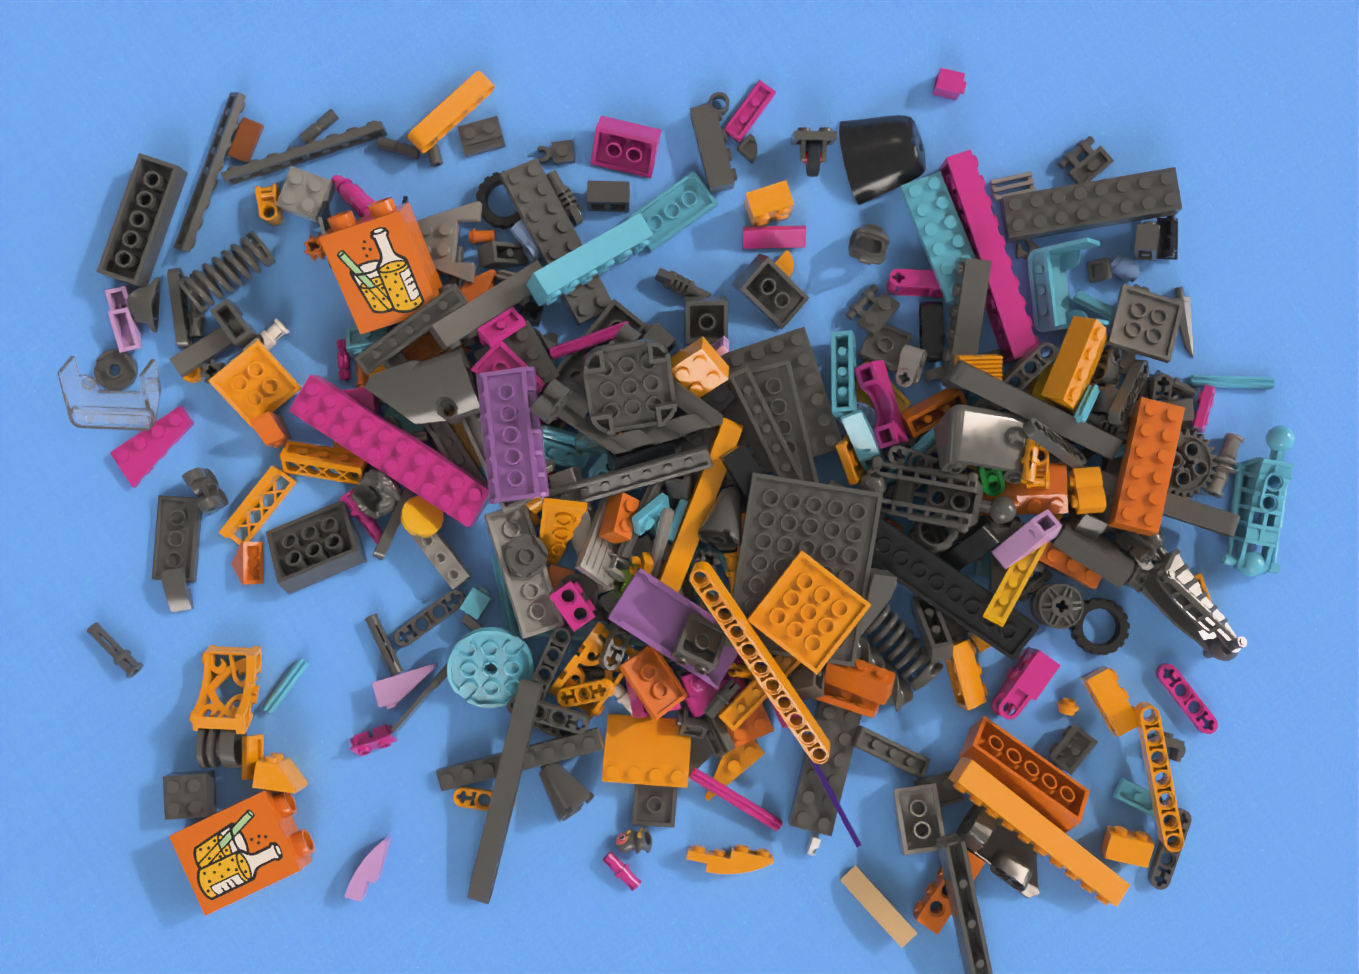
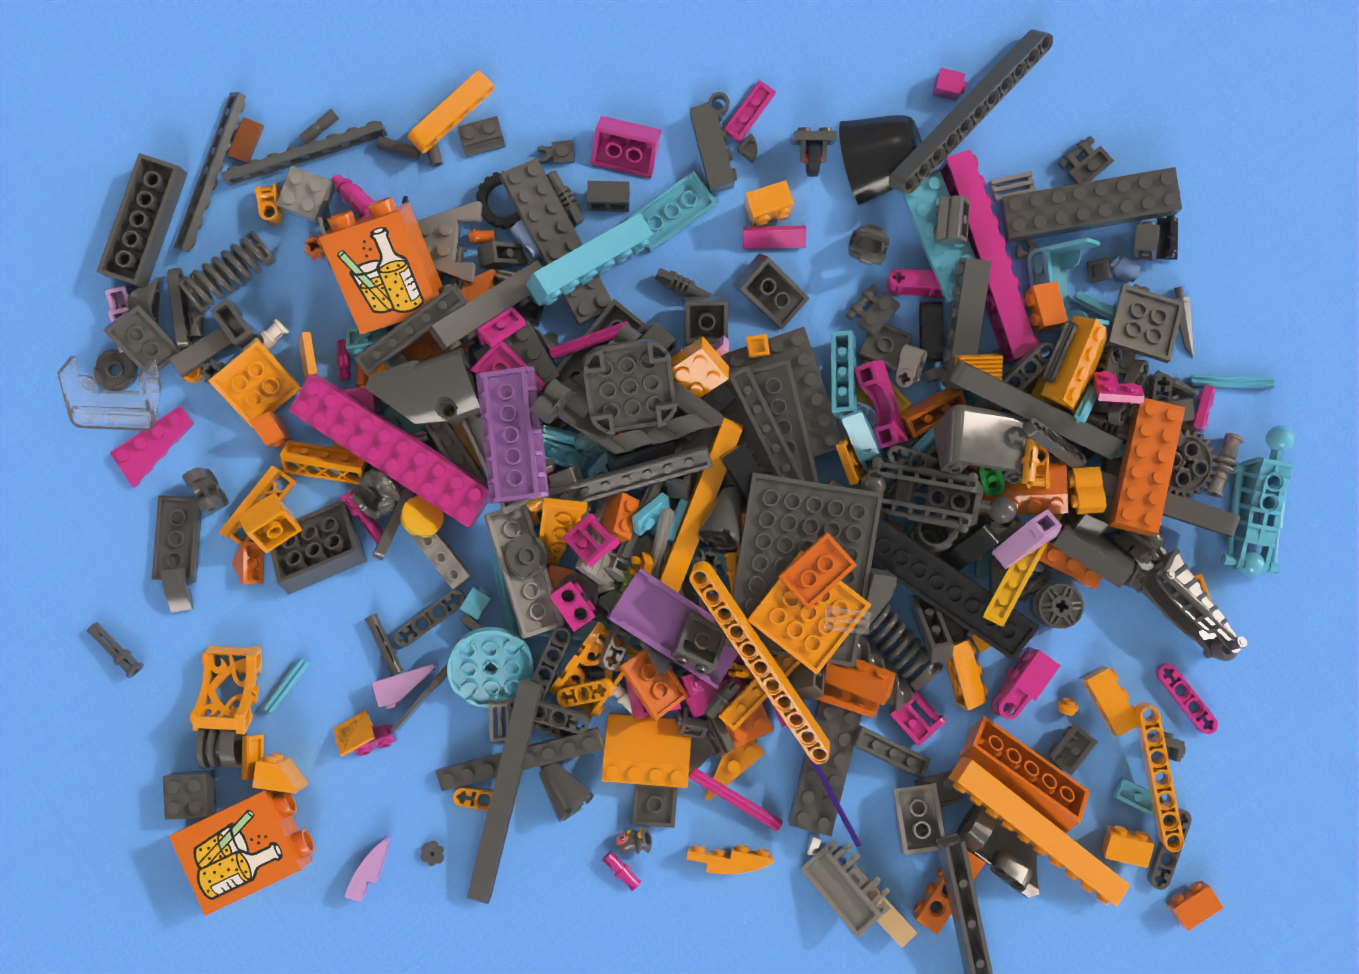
light orange tile [775,250,794,278] -> none
black tyre [1069,598,1130,655] -> none
none -> dark grey plate [103,303,183,378]
none -> light orange brick [237,493,302,554]
none -> light orange tile [298,332,317,382]
none -> light orange piece [333,710,375,757]
none -> dark grey plant [420,841,444,866]
none -> light grey tile [488,699,510,742]
none -> dark pink plate [562,514,619,567]
none -> dark grey cone [639,641,673,675]
none -> light orange tile [746,334,770,359]
none -> orange tile [777,532,857,610]
none -> light grey hinge [800,840,891,938]
none -> clear tile [824,606,871,635]
none -> dark grey beam [889,29,1053,194]
none -> dark pink plate [889,690,946,746]
none -> dark grey brick [934,195,971,245]
none -> orange brick [1025,281,1068,333]
none -> black axle [1042,321,1078,383]
none -> dark pink plate [1092,371,1145,404]
none -> orange brick [1166,880,1224,931]

